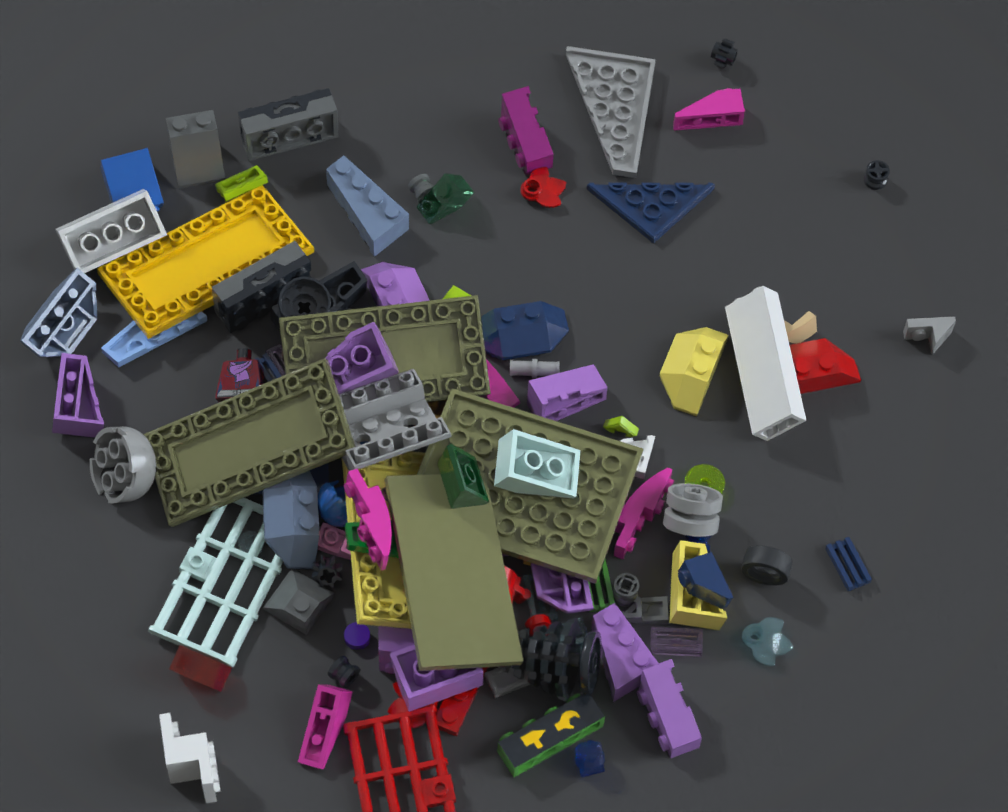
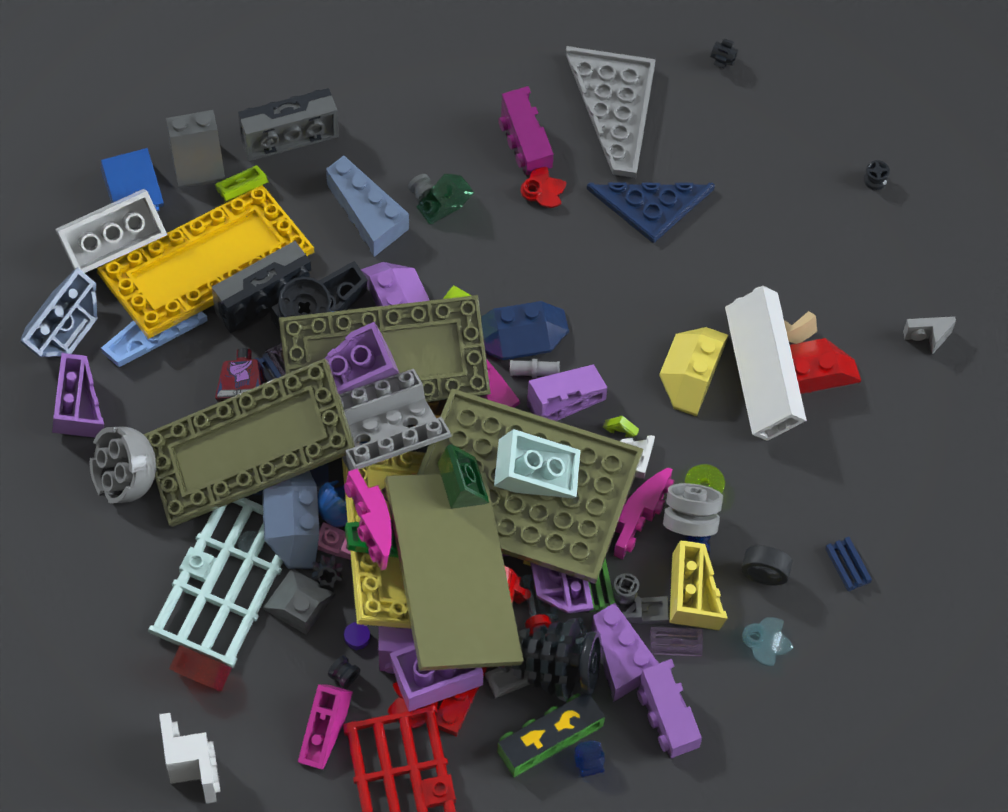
dark pink slope [673,88,745,131] -> none
dark blue slope [678,552,733,609] -> none

